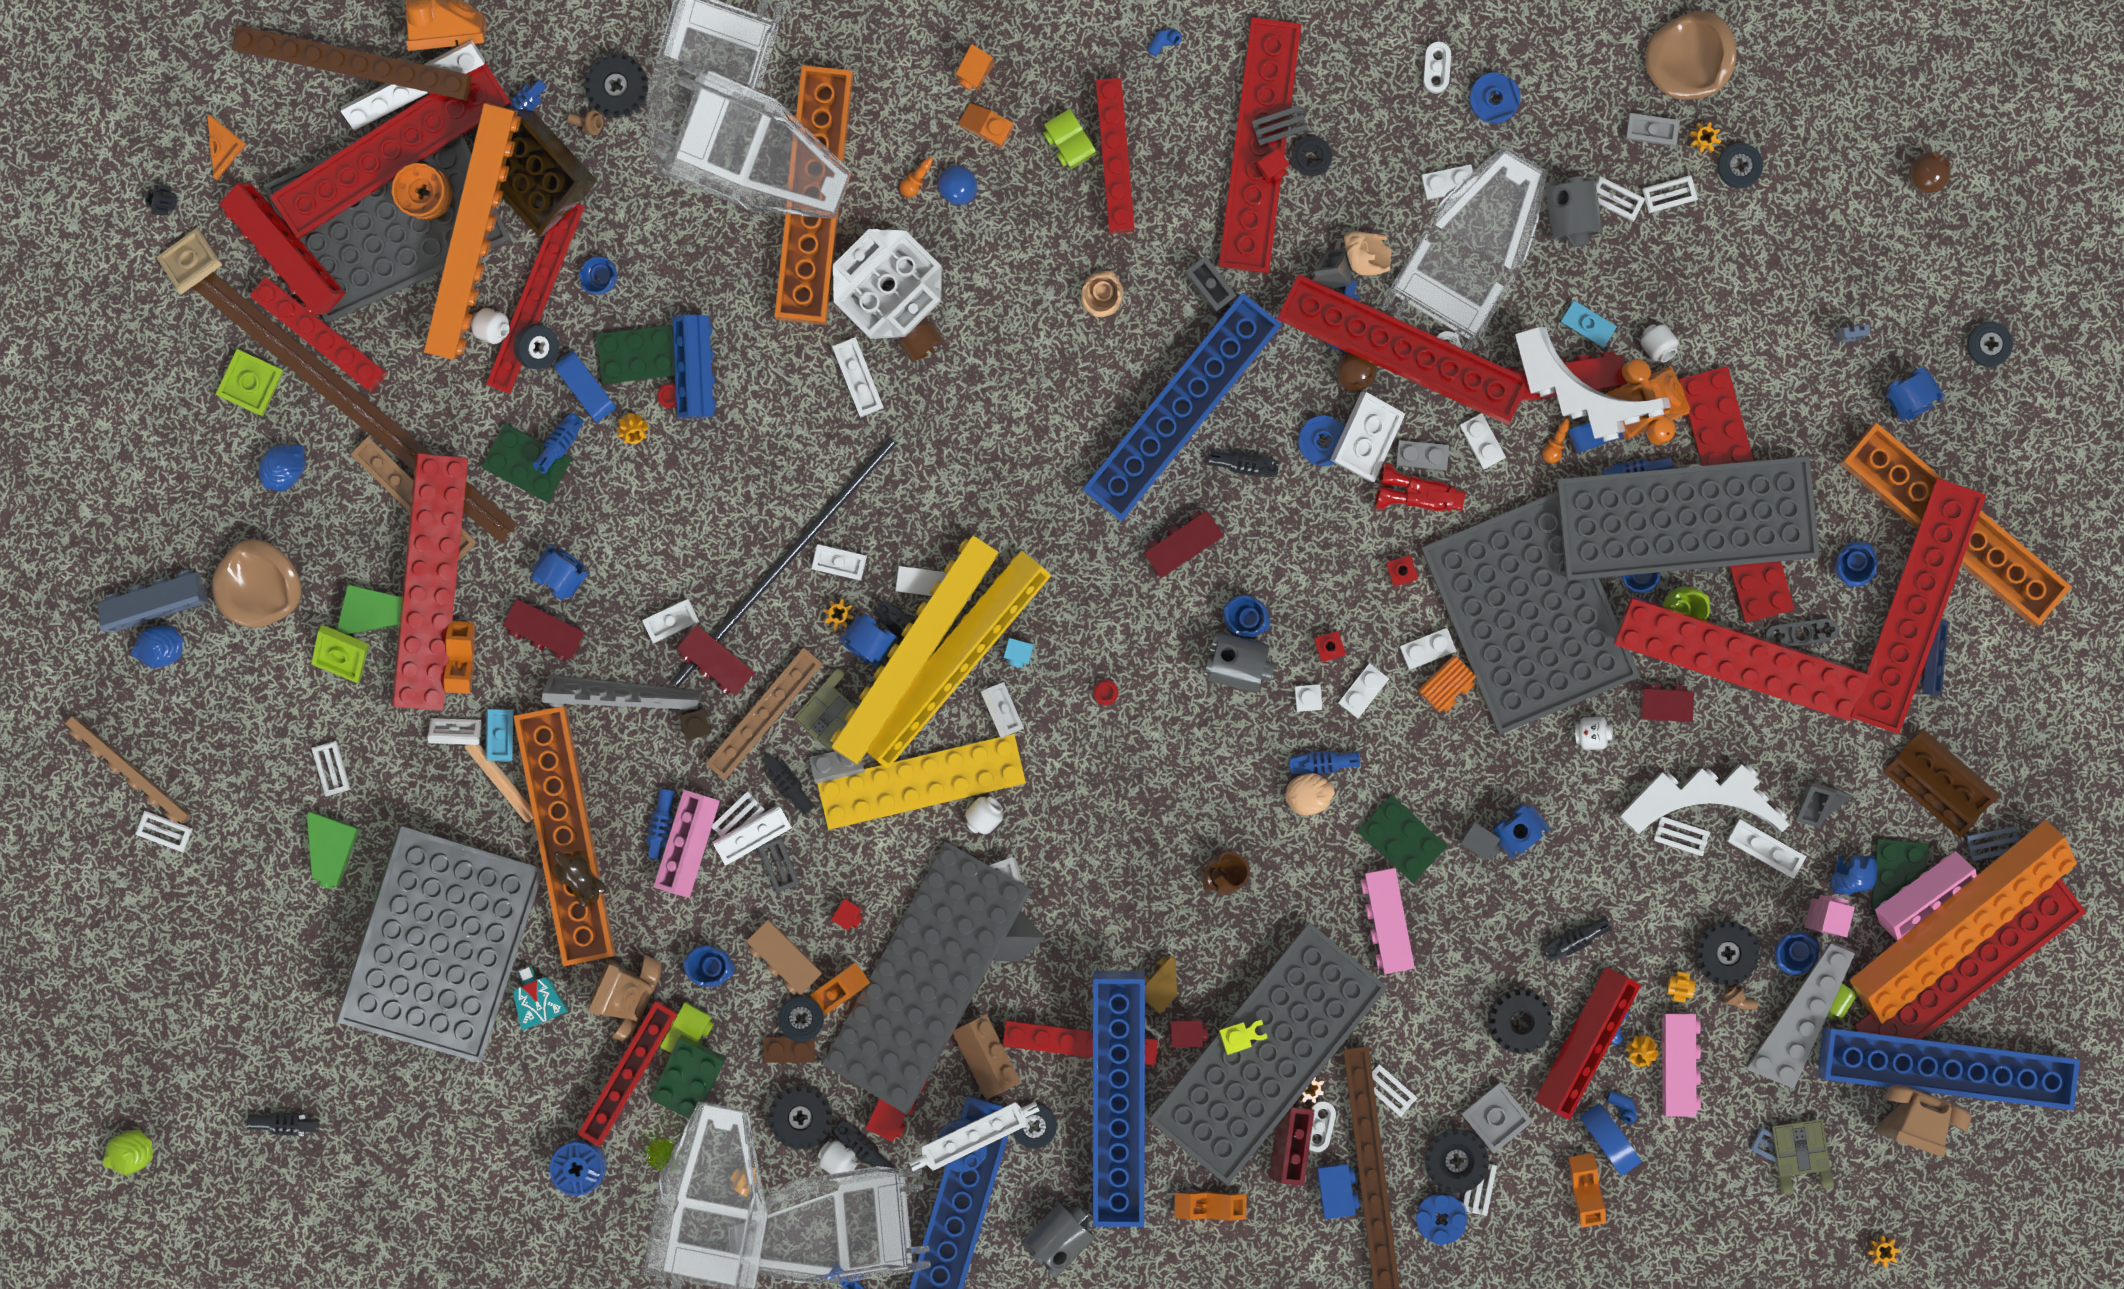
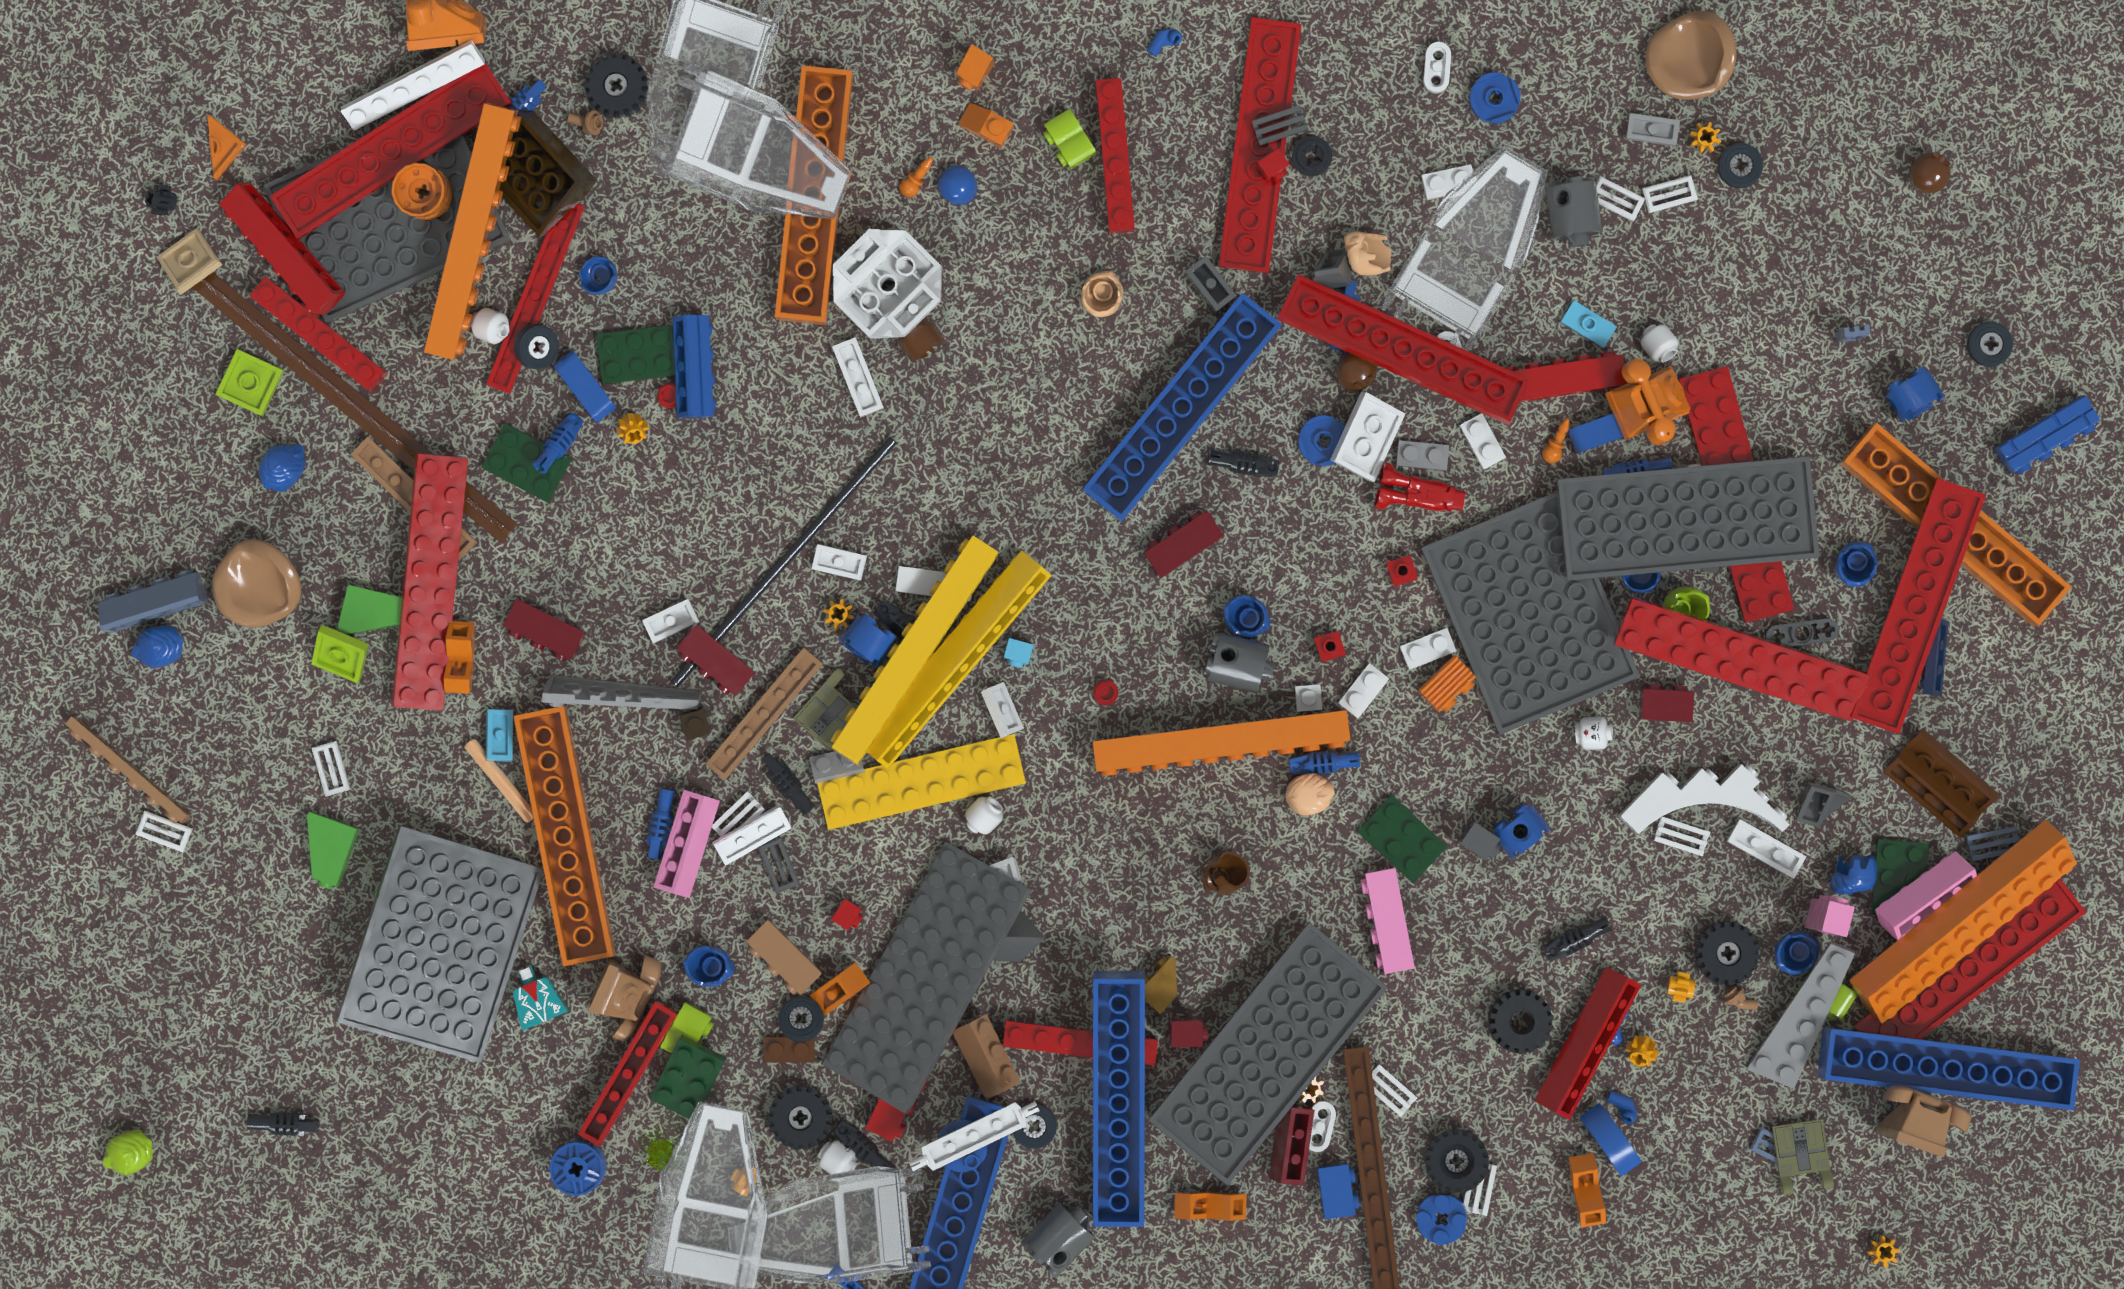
reddish brown plate [231,25,472,101] -> none
white tile [428,718,482,745] -> none
blue brick [530,544,590,600] -> none
dark brown animal [553,851,607,907] -> none
neon yellow plate [1218,1020,1268,1055] -> none
light grey plate [1461,1082,1533,1154] -> none
white arch [1515,327,1671,442] -> none
bright pink brick [1662,1013,1701,1116] -> none
none -> orange brick [1092,710,1351,776]
none -> blue brick [1994,395,2101,475]

